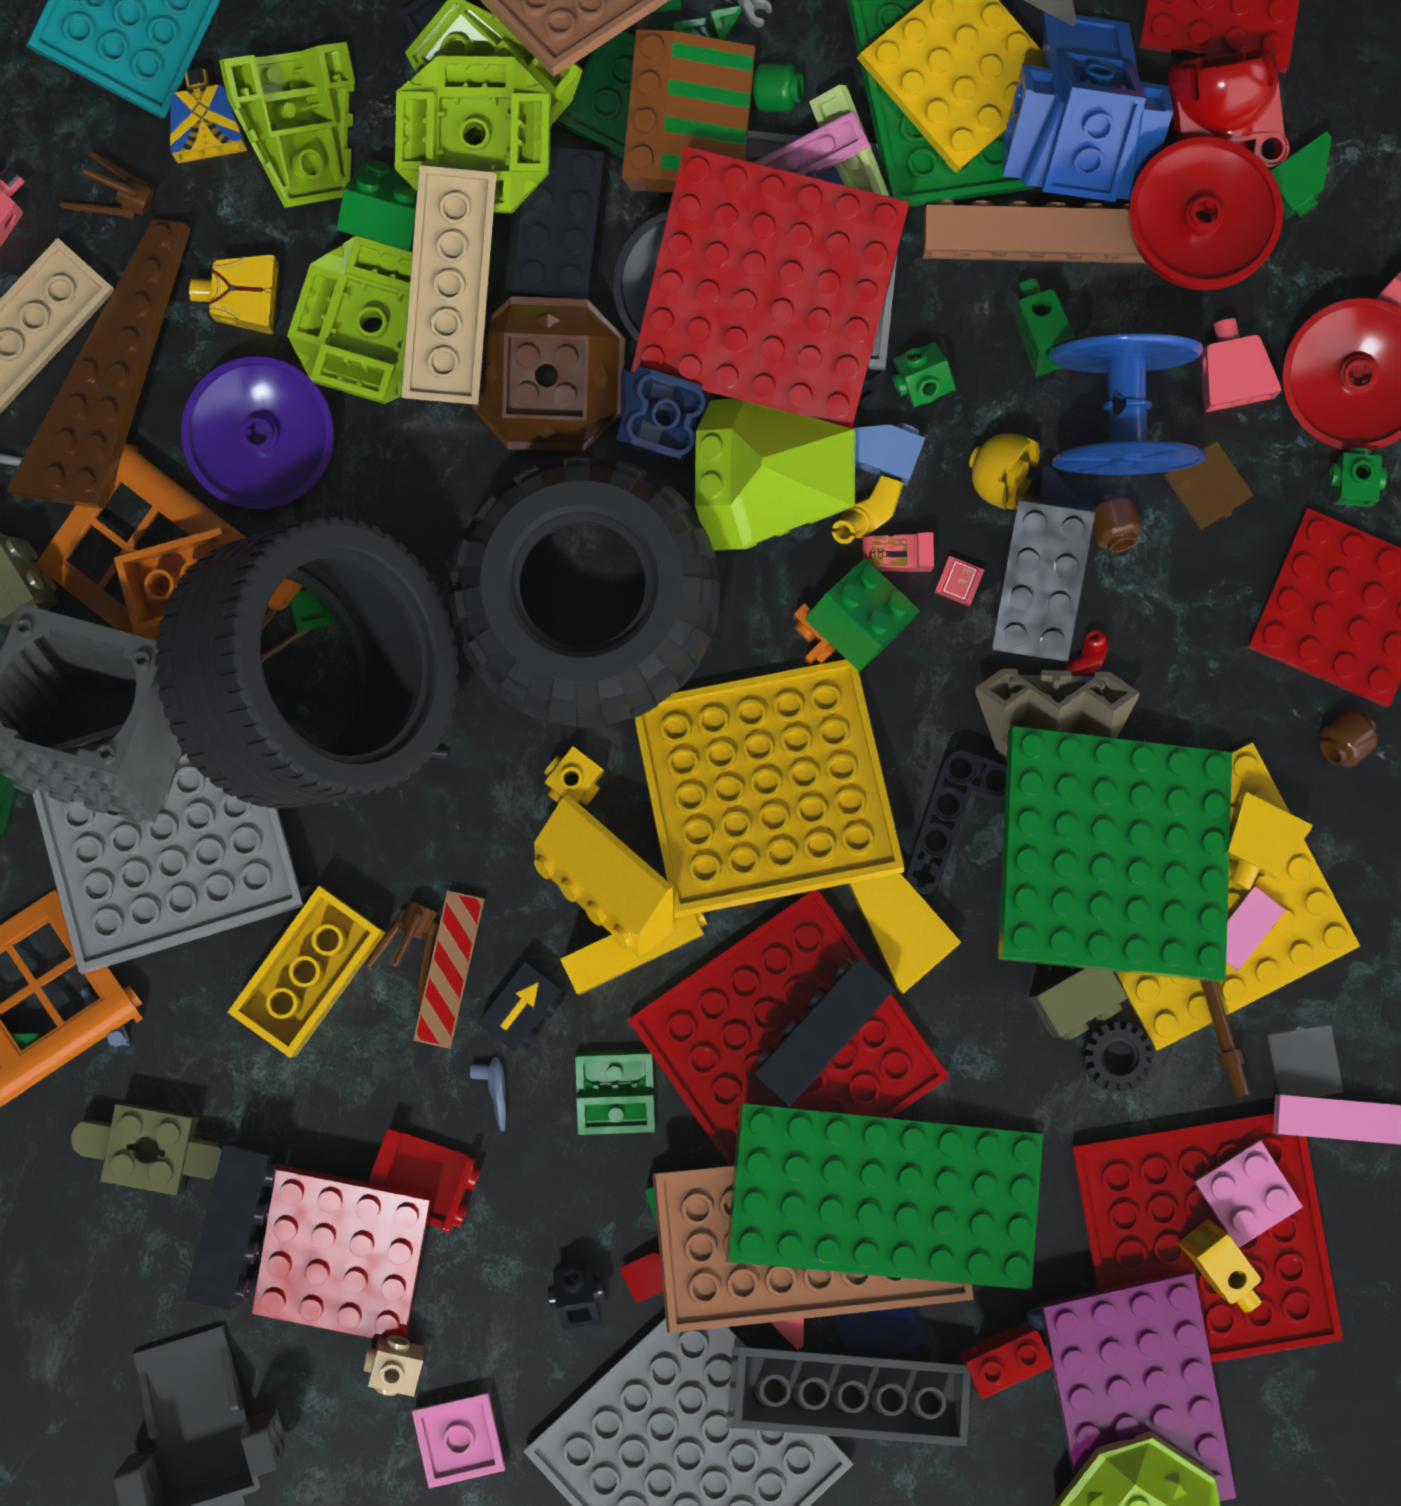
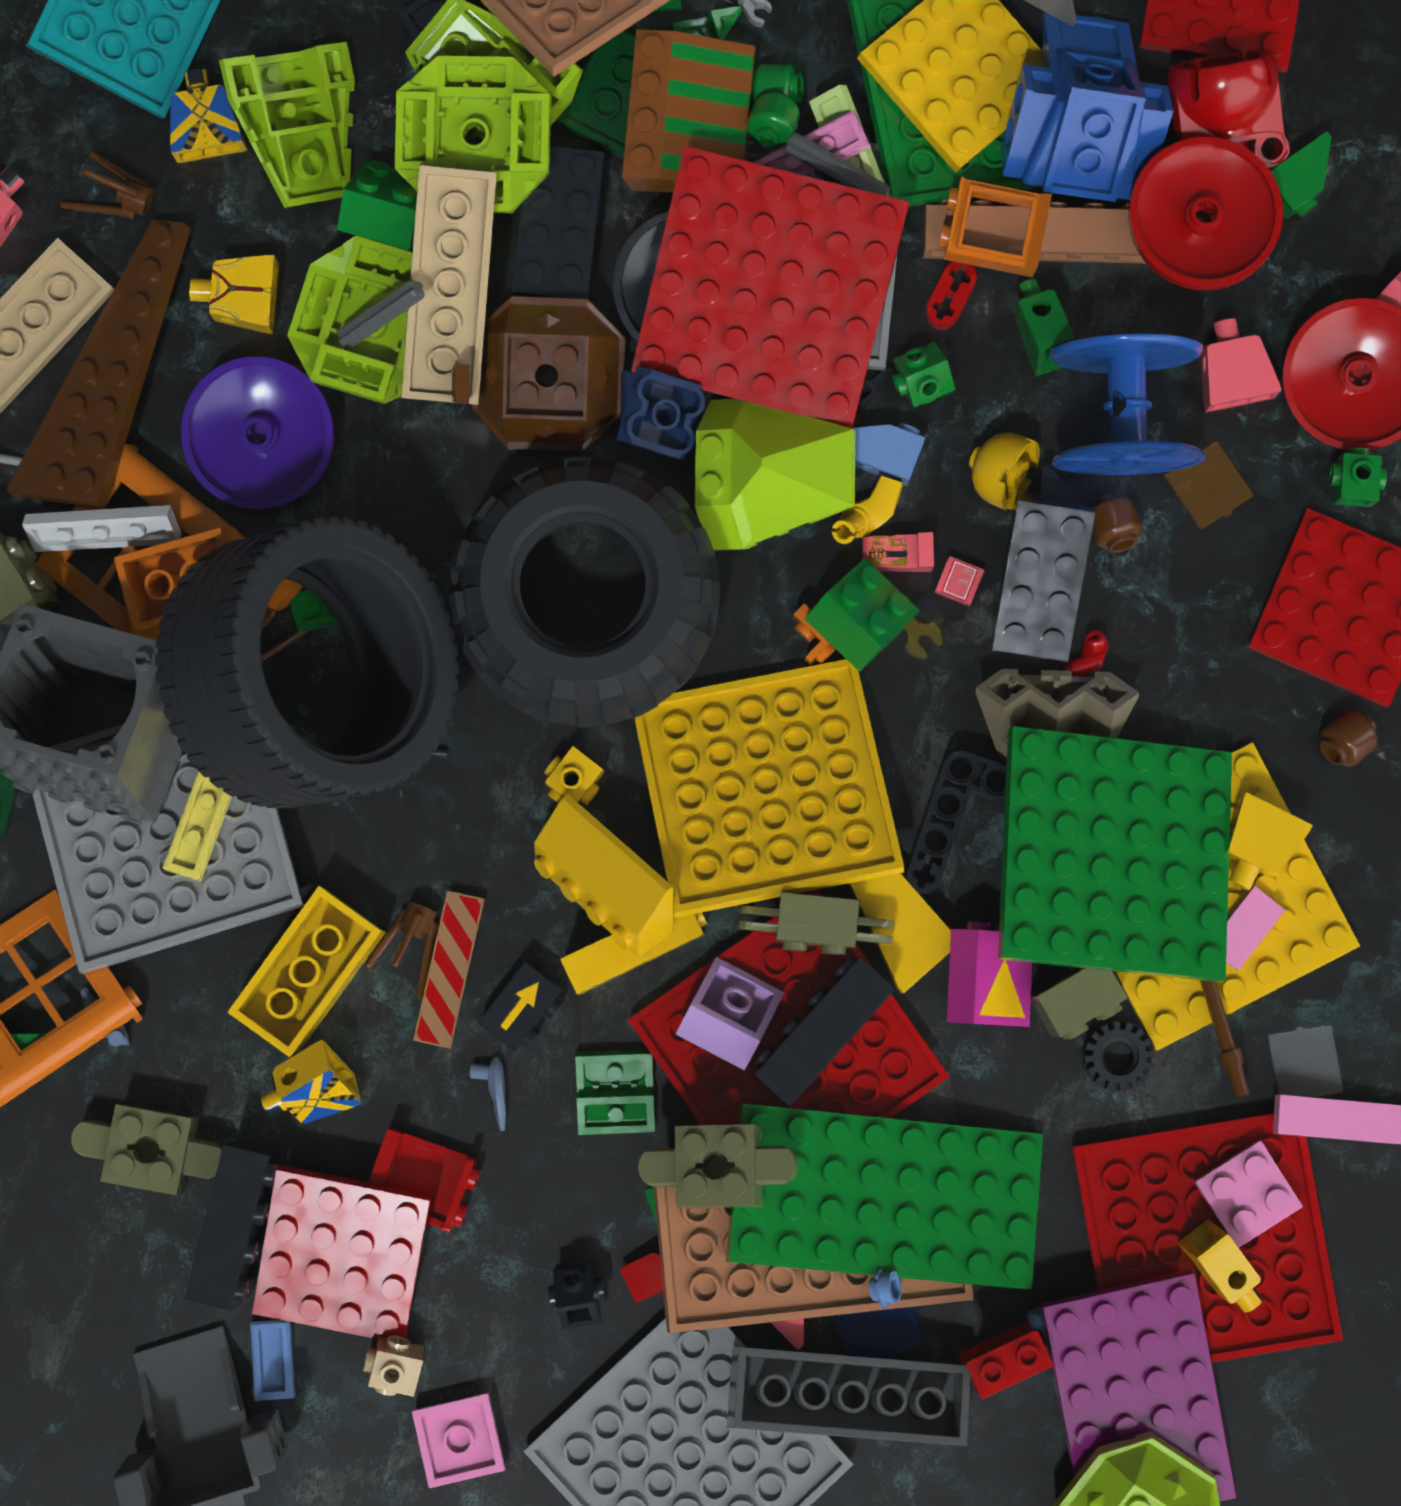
none -> white plate [22,505,181,552]
none -> light yellow tile [163,771,232,882]
none -> medium blue tile [250,1319,295,1401]
none -> yellow torso [261,1039,362,1124]
none -> dark grey axle [337,279,425,348]
none -> reddish brown tile [452,365,469,404]
none -> olive brick [638,1124,799,1208]
none -> lavender slope [676,957,784,1070]
none -> olive brick [738,892,895,956]
none -> green head [747,92,800,149]
none -> dark grey axle [785,133,890,196]
none -> medium blue plate [869,1269,901,1308]
none -> clear yellow bar [904,618,942,660]
none -> red beam [925,261,977,330]
none -> orange window [939,177,1052,277]
none -> dark pink brick [947,922,1032,1027]

